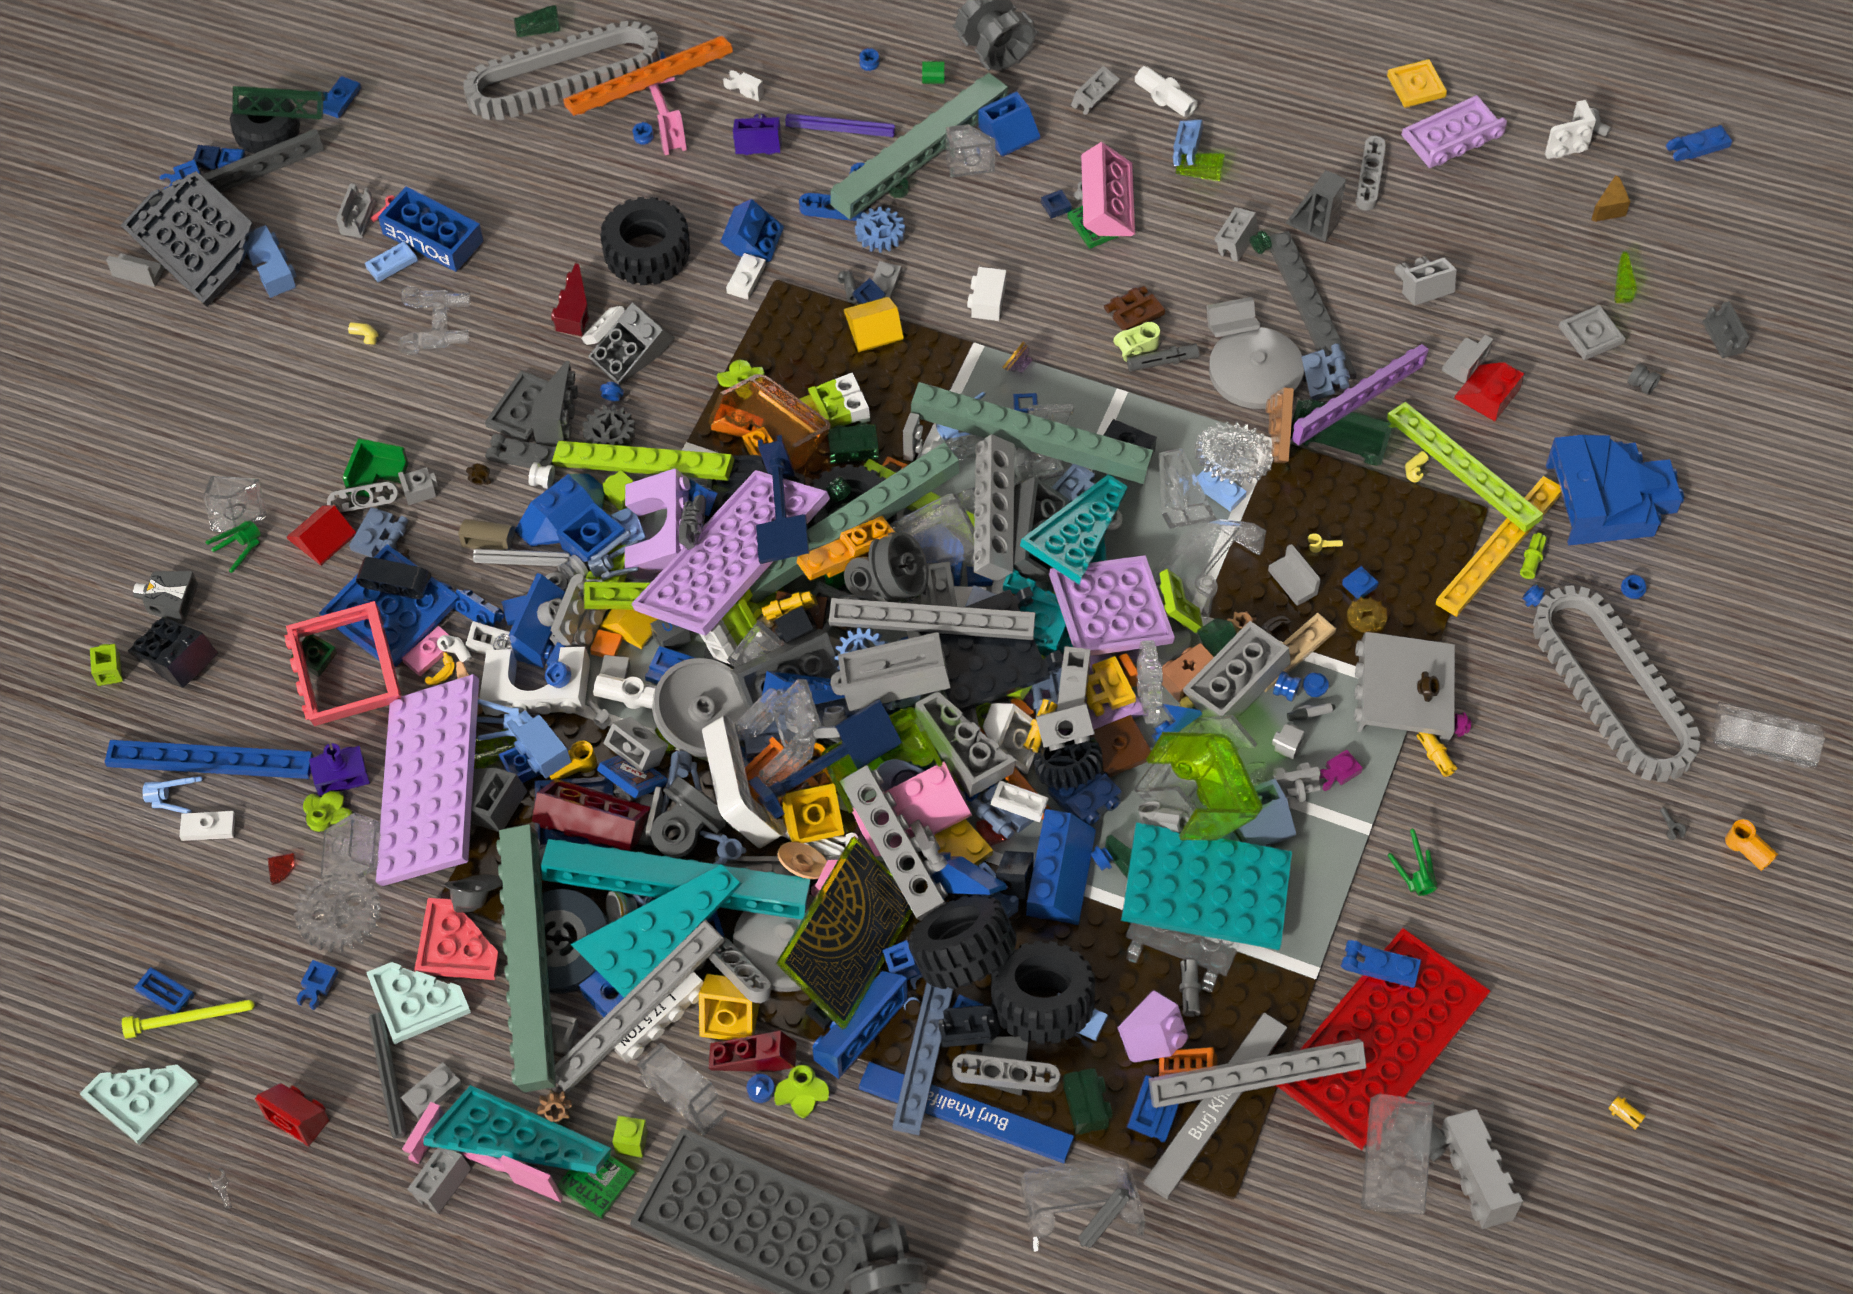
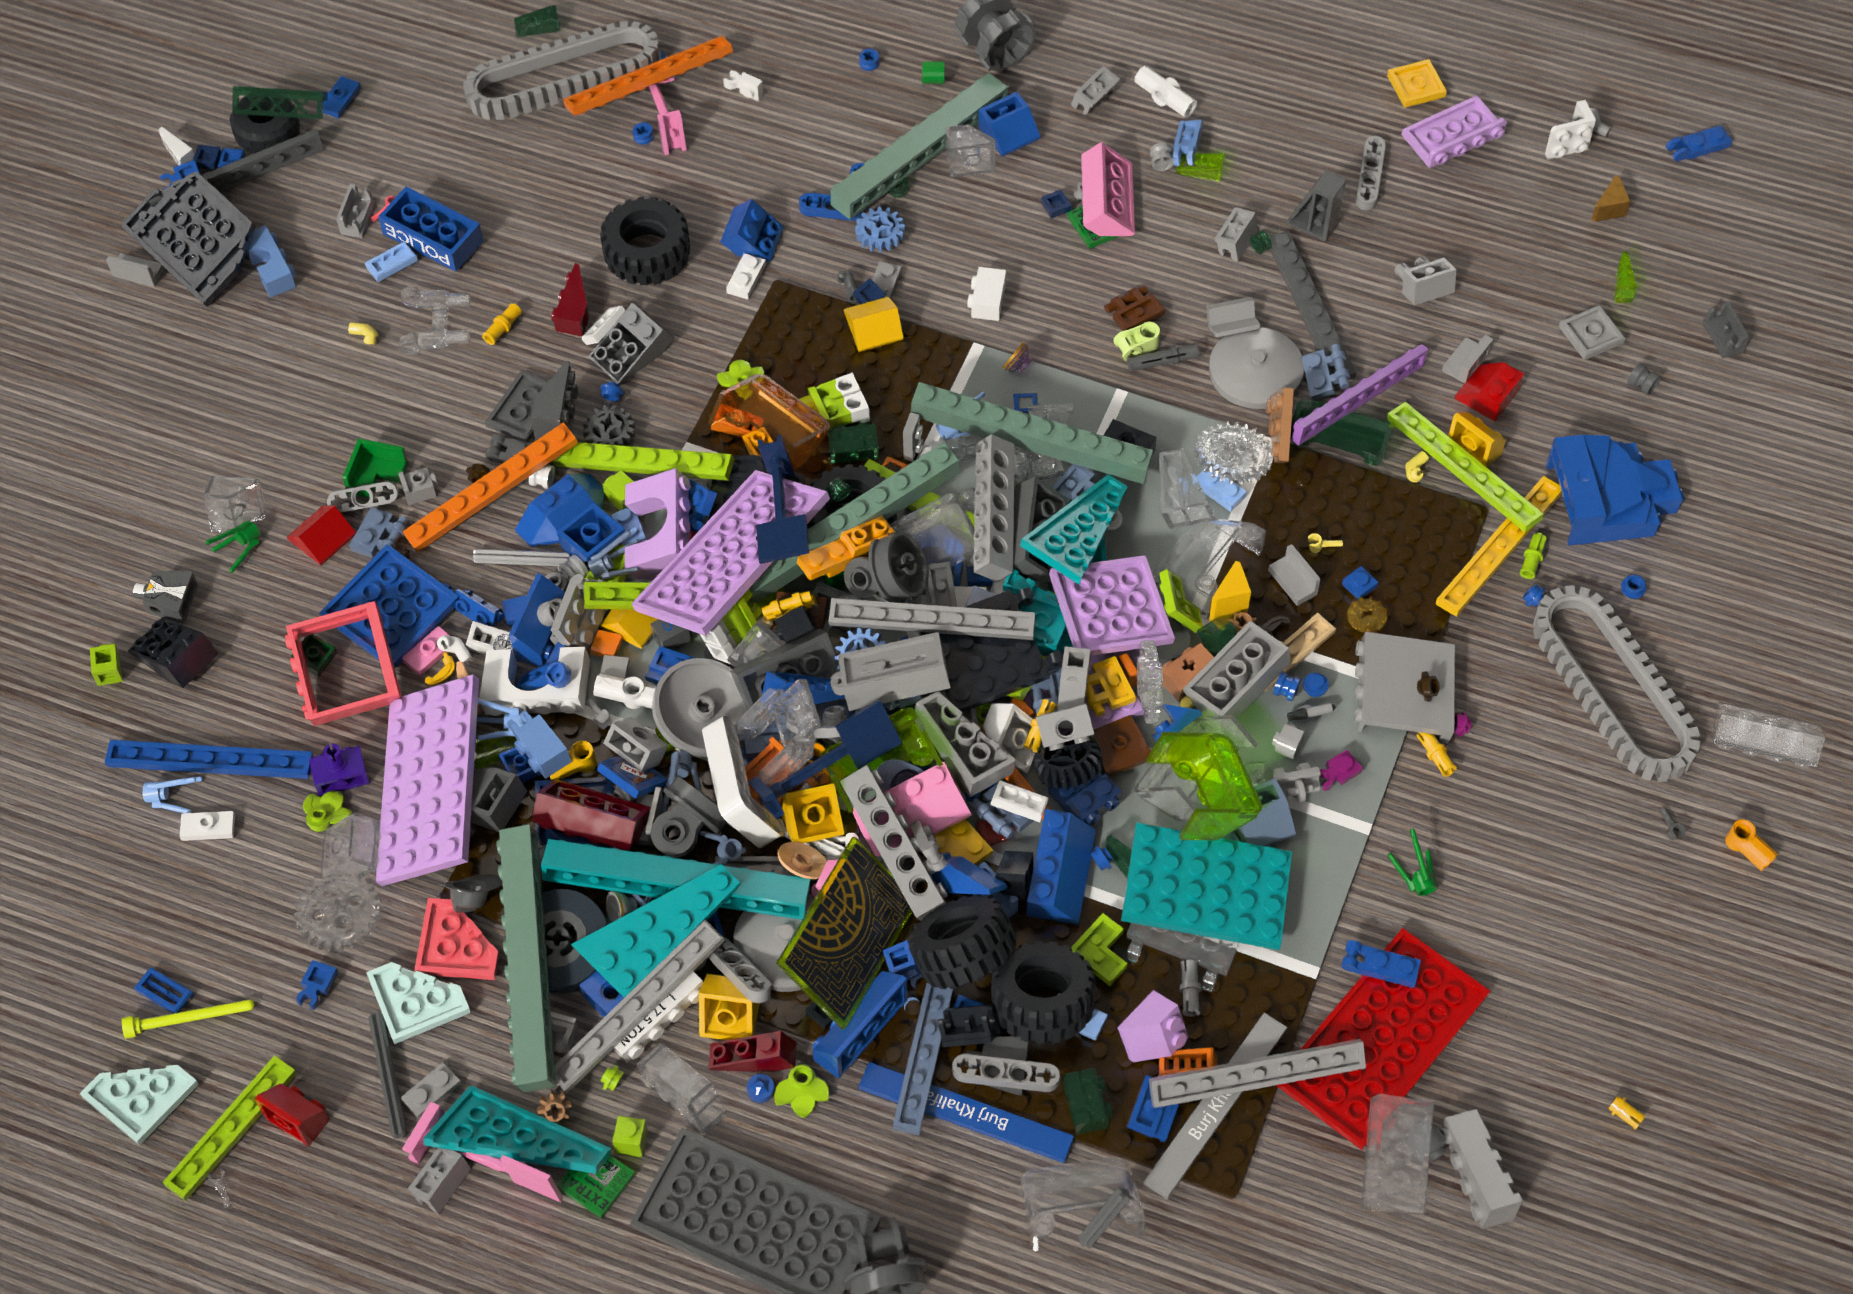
clear red tile [268,853,295,885] -> none
black beam [356,557,432,599] -> none
dark tan brick [458,519,516,550] -> none
dark grey hinge [679,494,706,550] -> none
dark purple brick [733,113,782,155] -> none
dark purple axle [785,113,895,137] -> none
light grey piece [1138,801,1191,833] -> none
none -> white slope [158,127,194,165]
none -> lime plate [163,1055,297,1202]
none -> orange plate [403,422,578,553]
none -> yellow pin [482,303,522,345]
none -> blue plate [515,663,550,691]
none -> lime plate [600,1065,624,1091]
none -> lime plate [1071,913,1128,986]
none -> light grey wheel [1150,143,1174,171]
none -> yellow slope [1208,561,1251,626]
none -> yellow slope [1448,412,1506,468]

